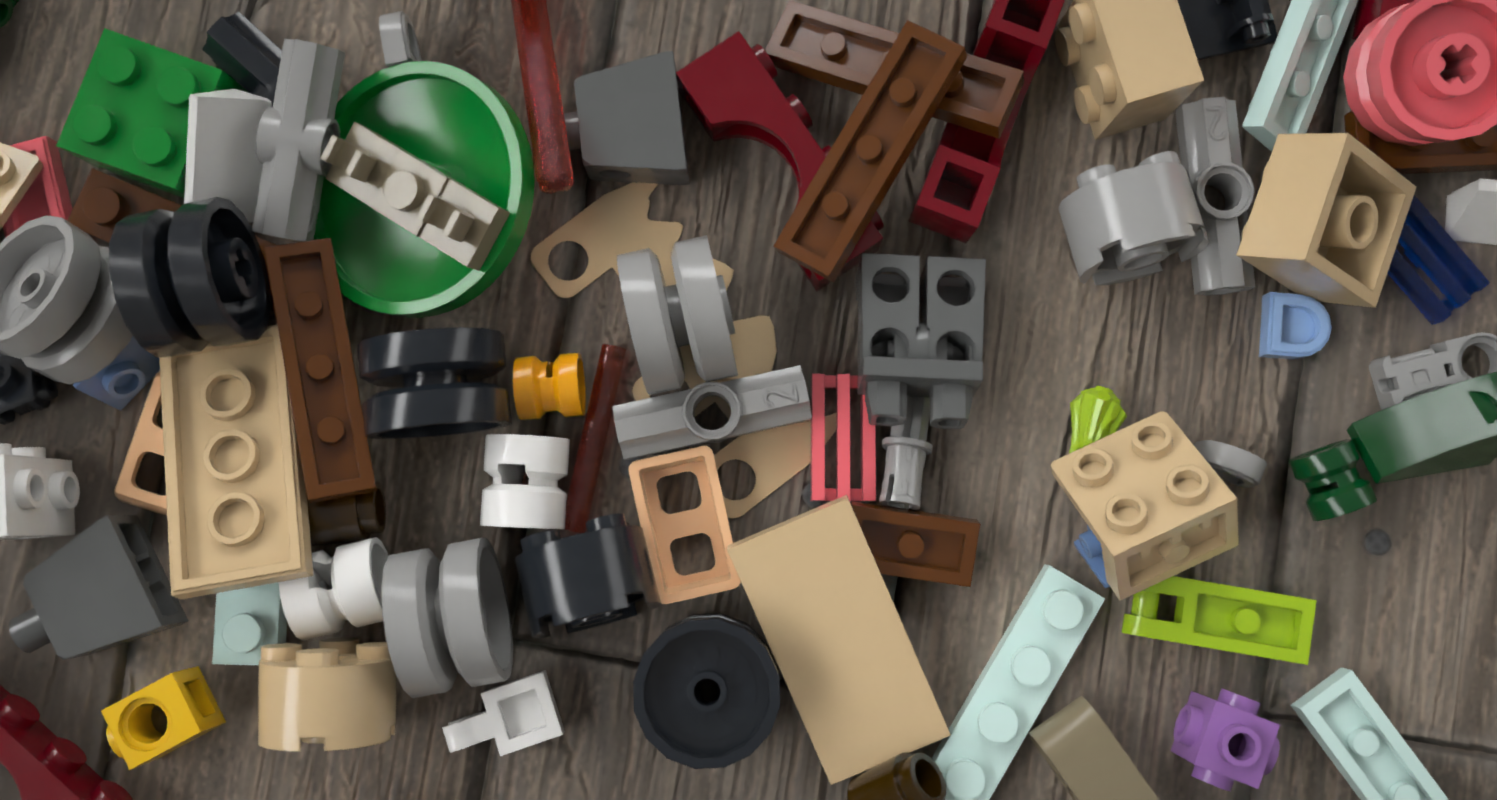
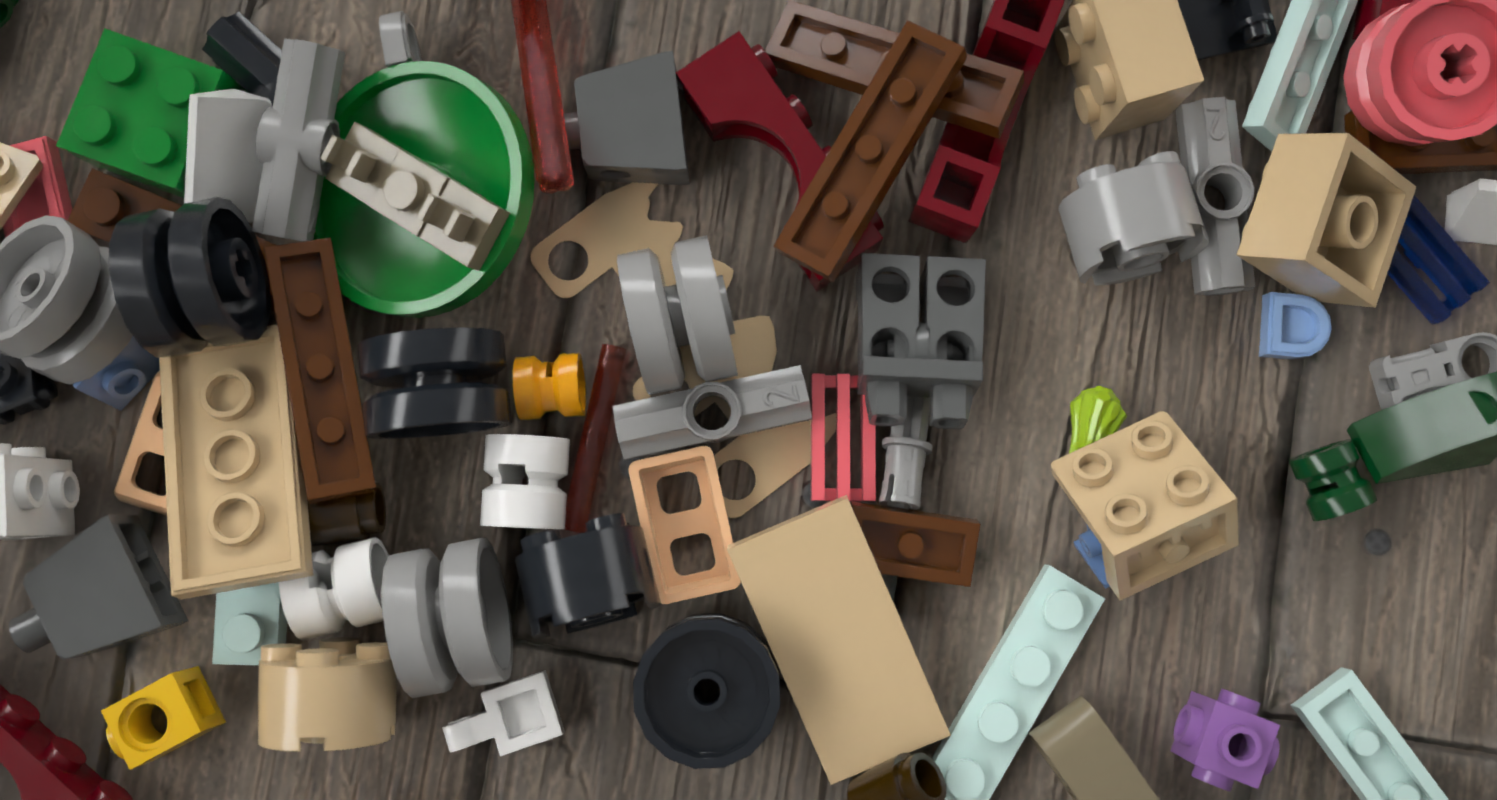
lime plate [1121,576,1317,665] -> none
light grey tile [1194,440,1268,488] -> none

